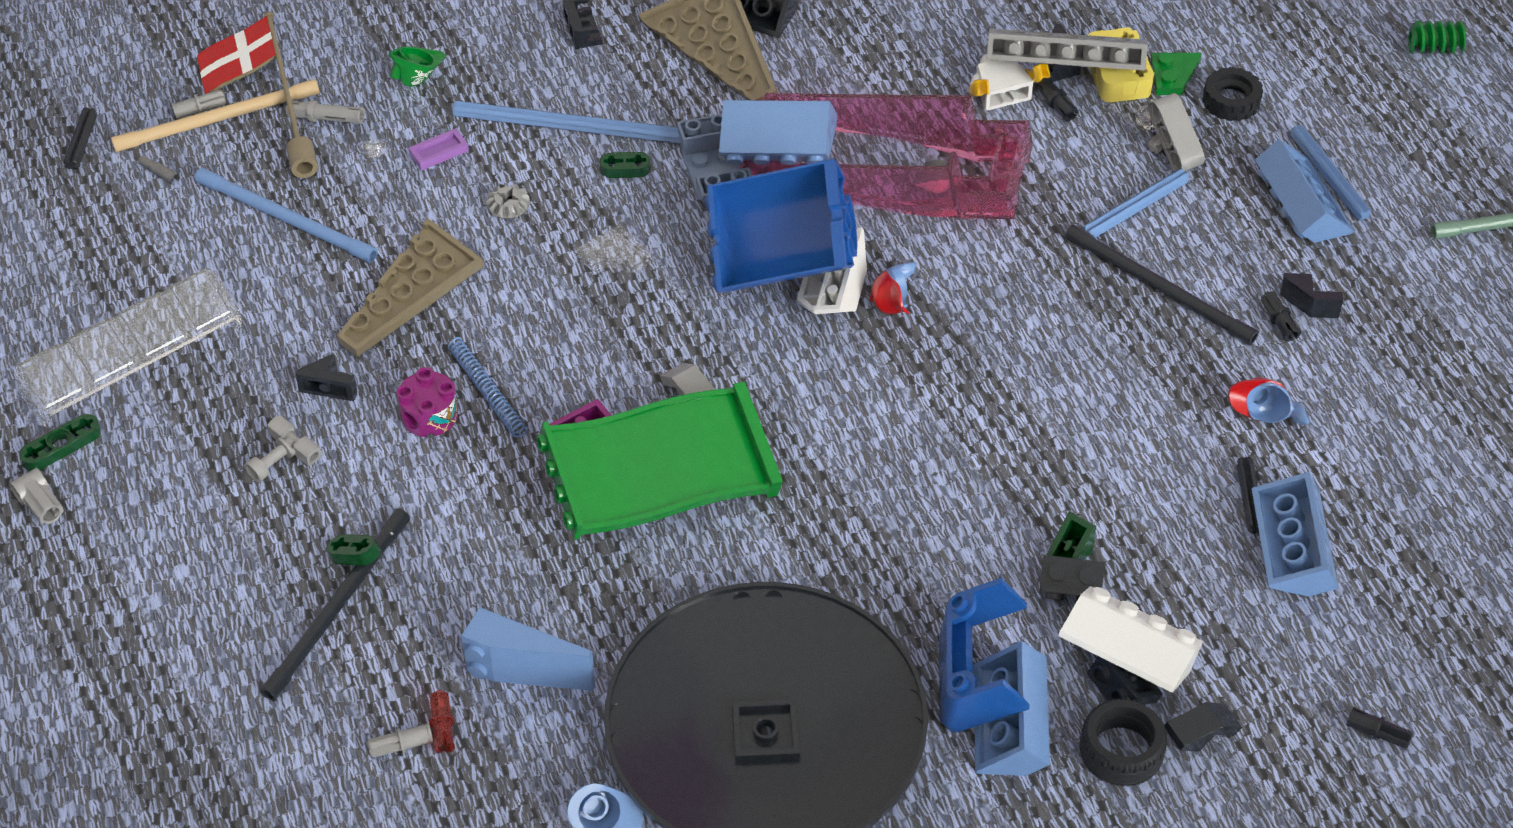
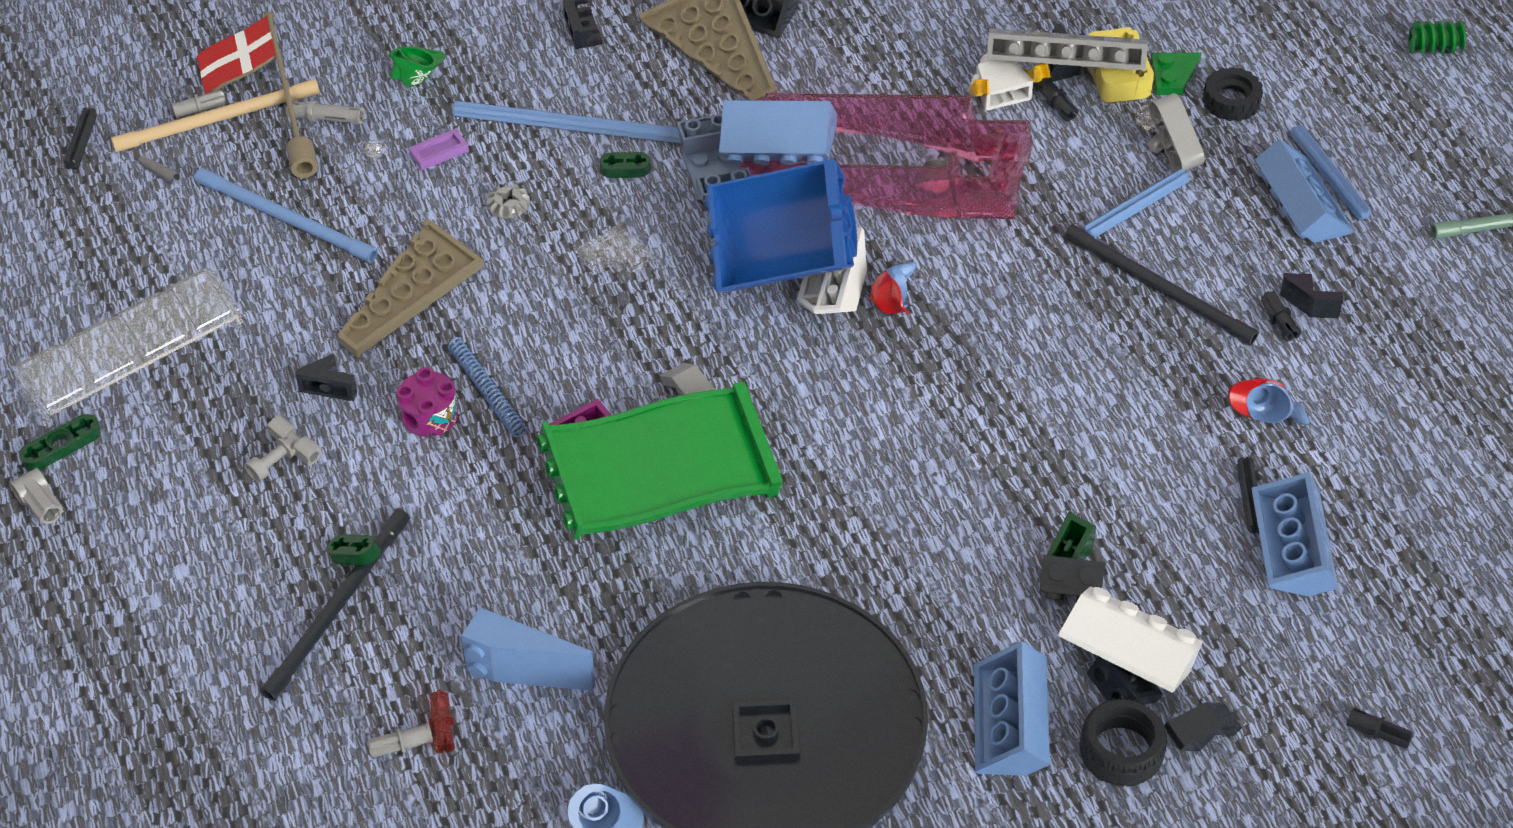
blue windscreen [939,578,1030,732] -> none

